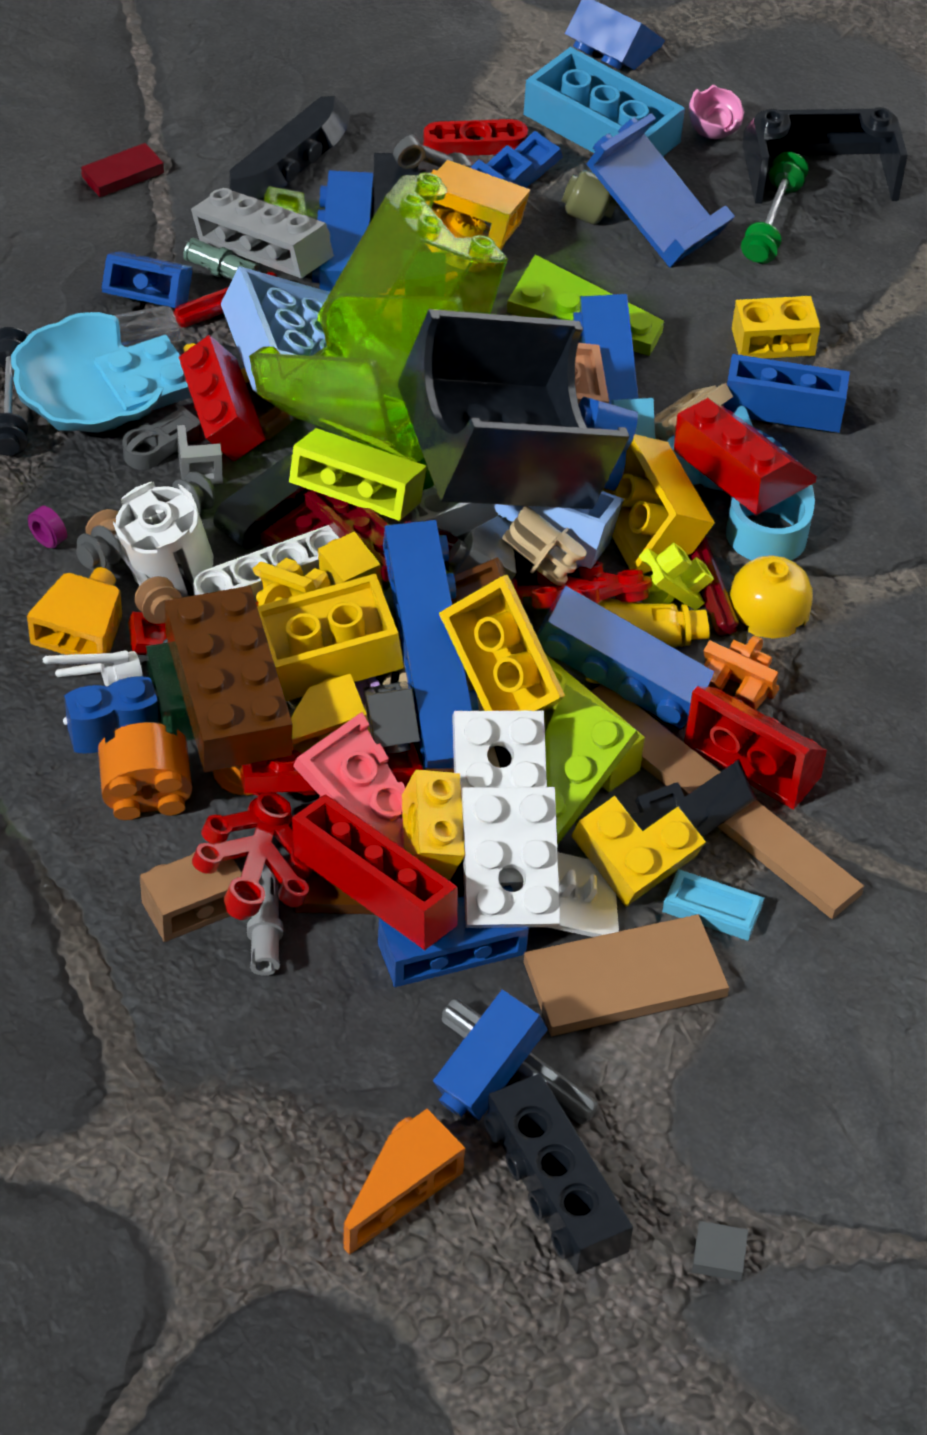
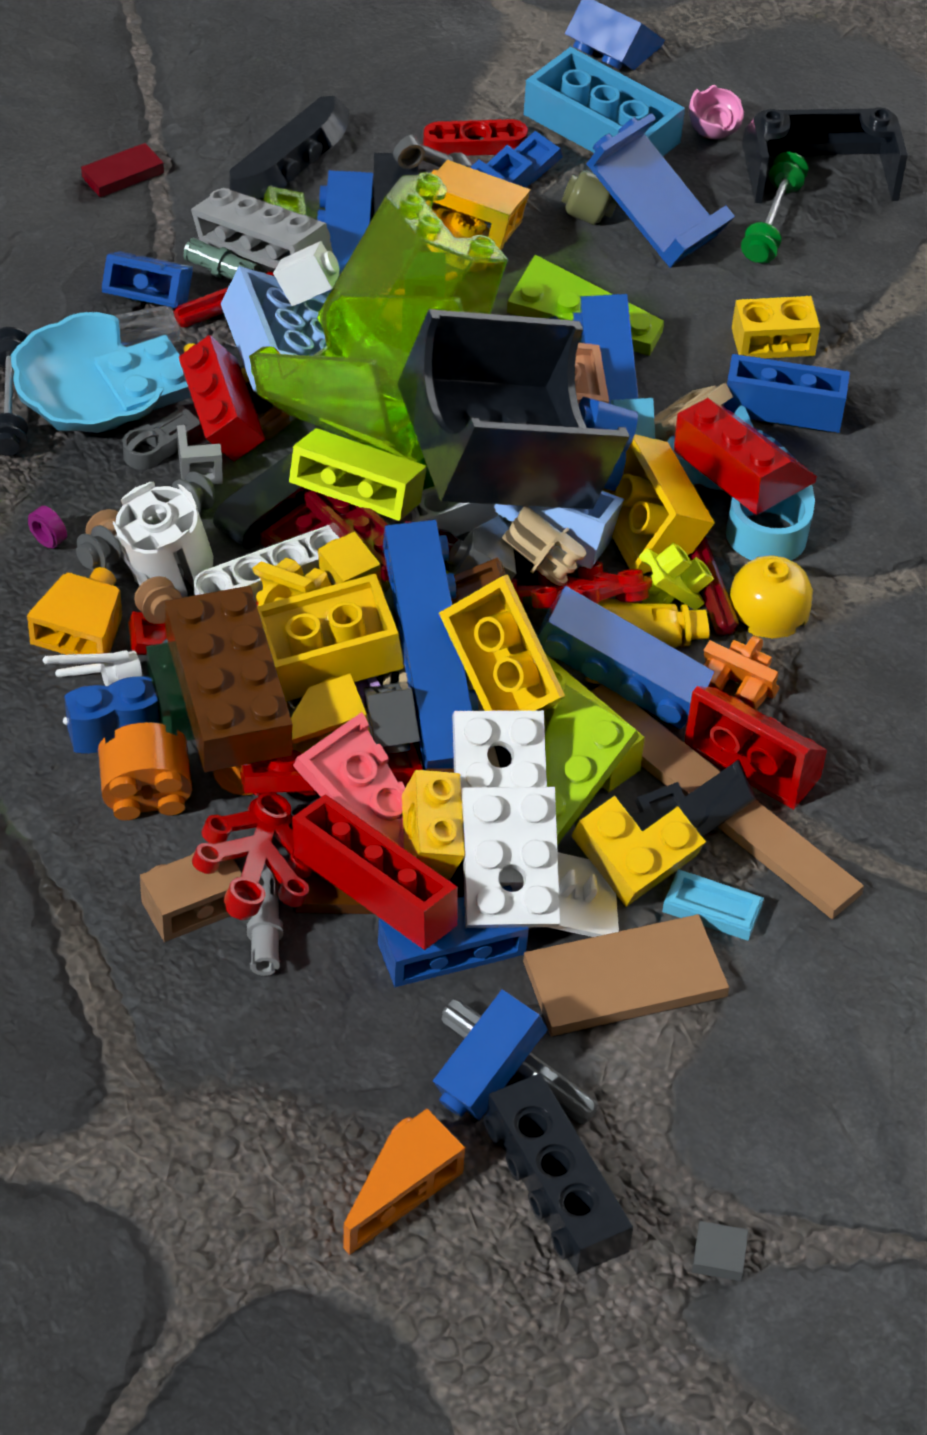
none -> white brick [273,241,340,307]

